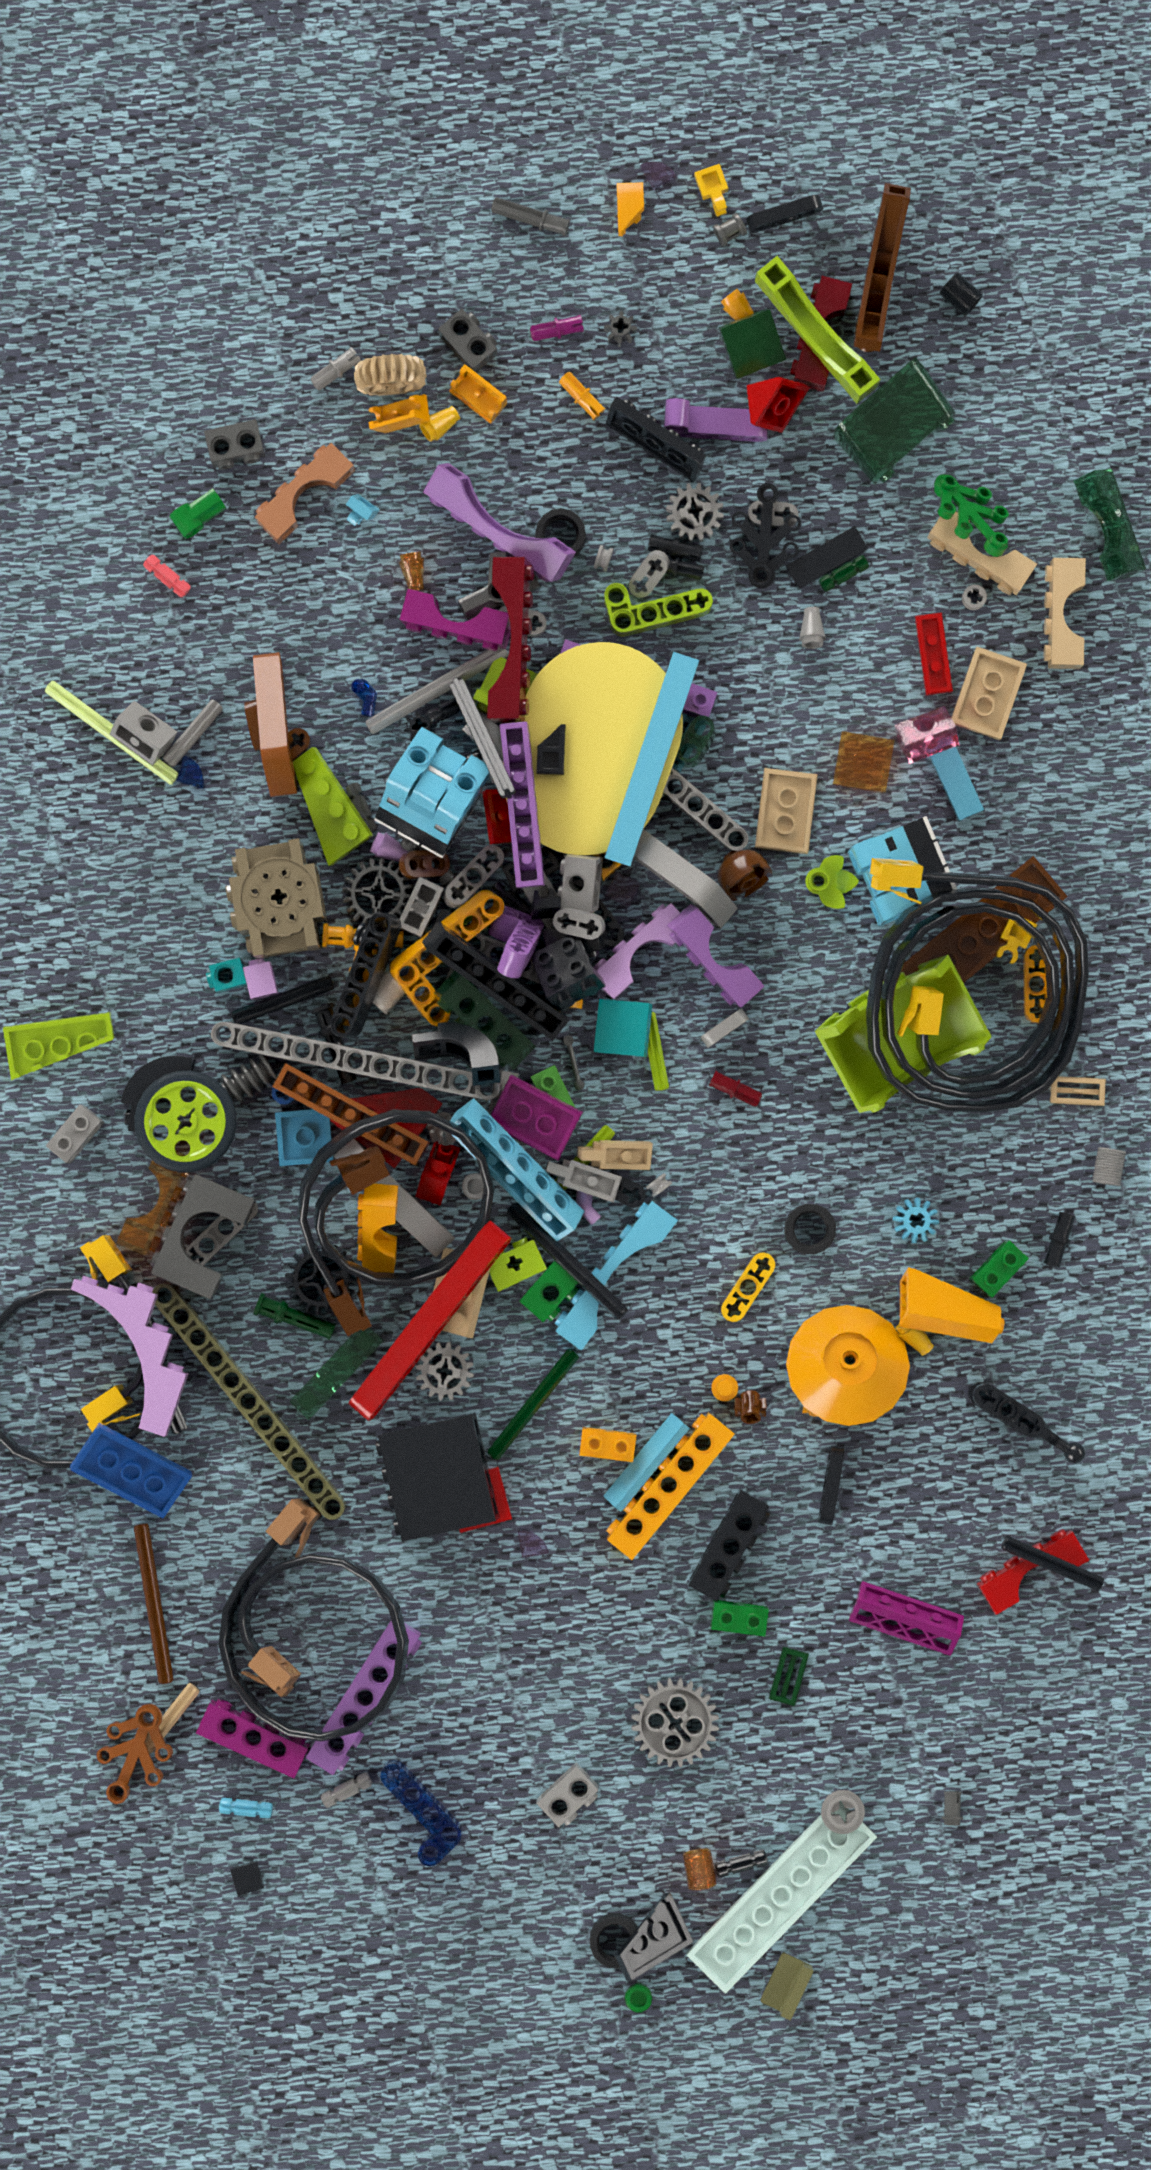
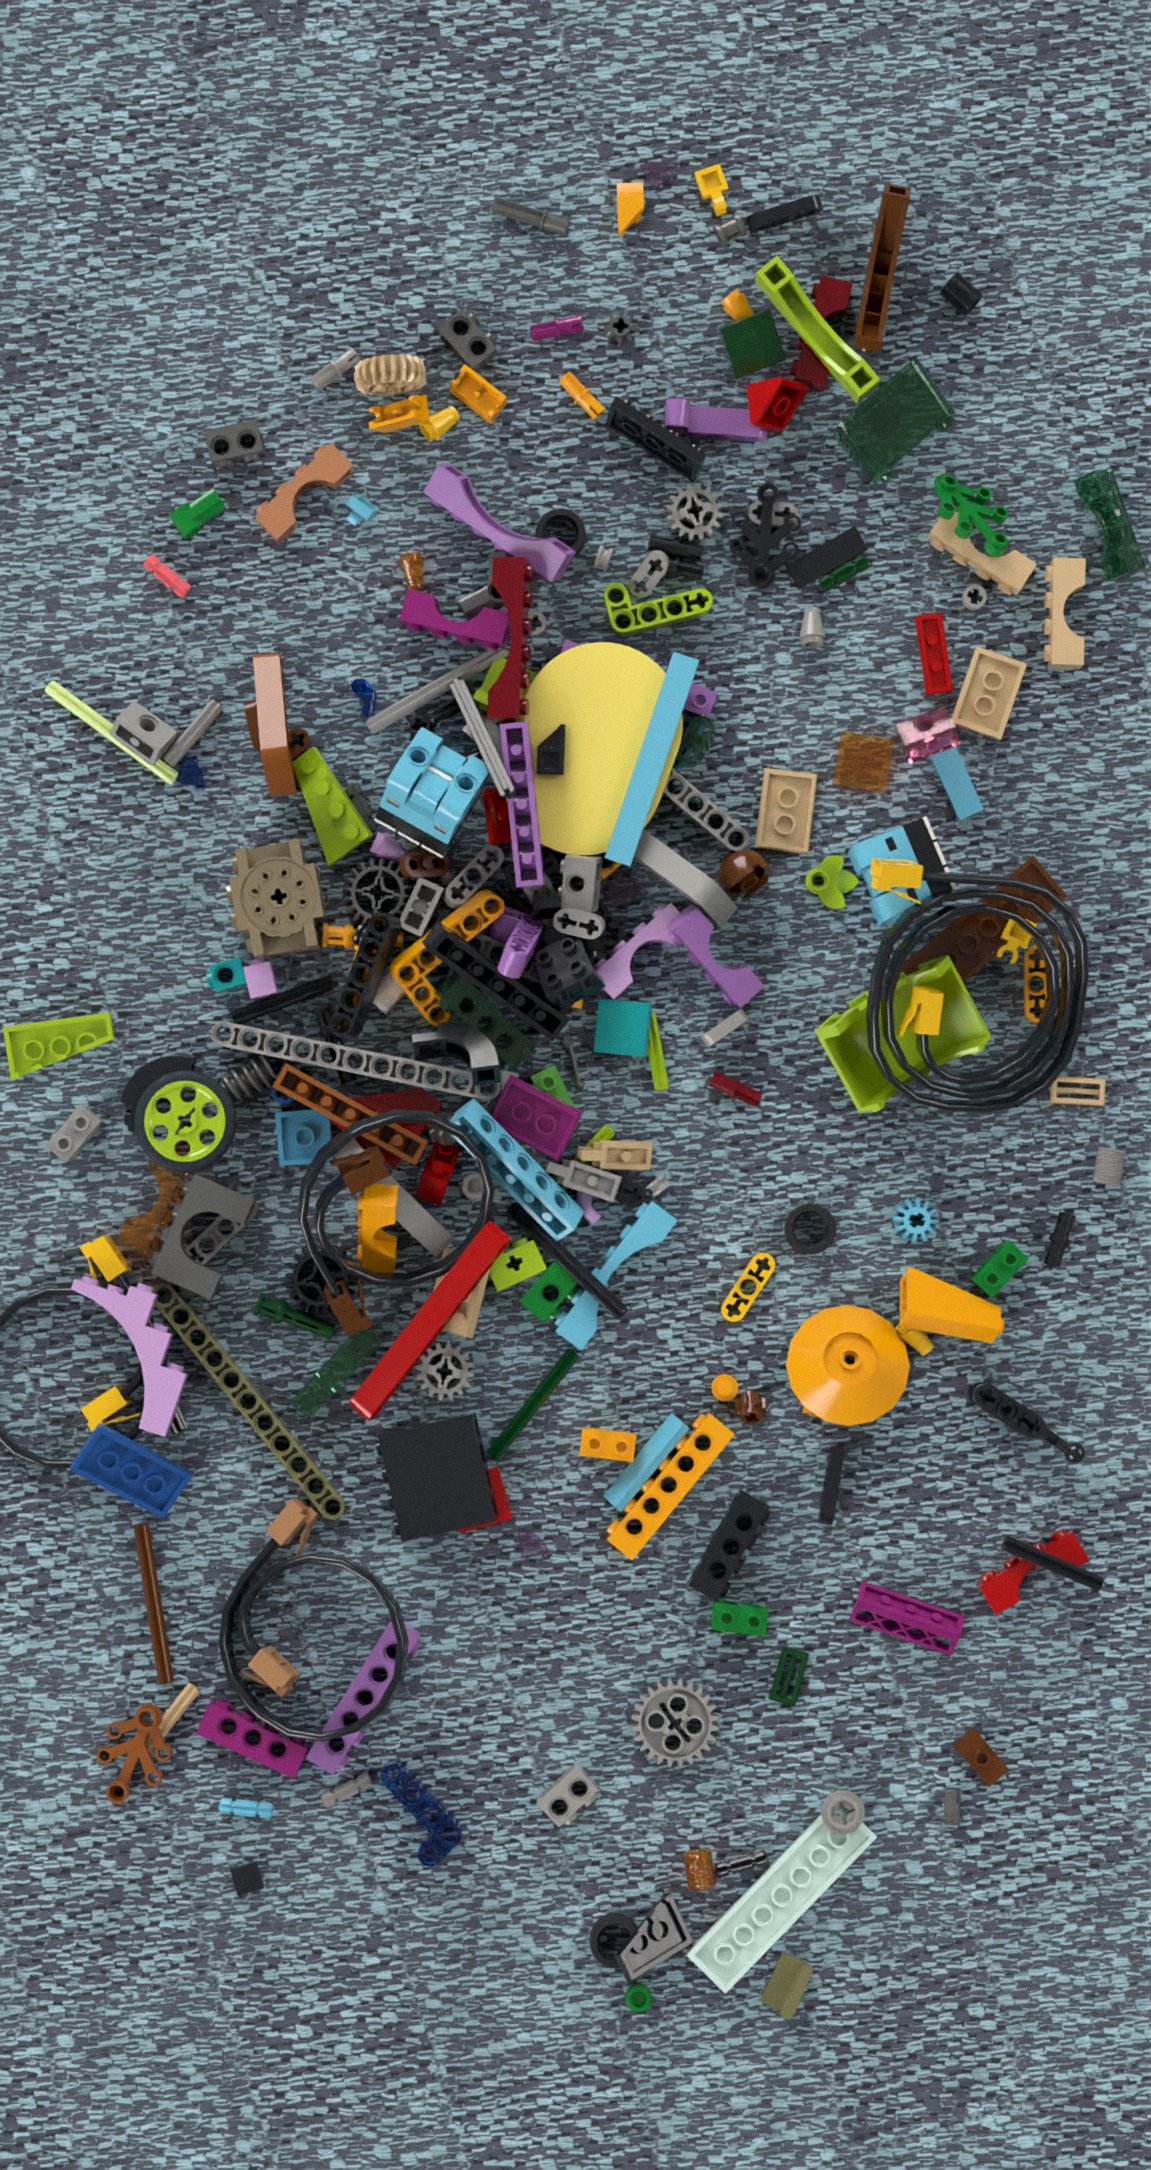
none -> reddish brown plate [953,1727,1009,1787]

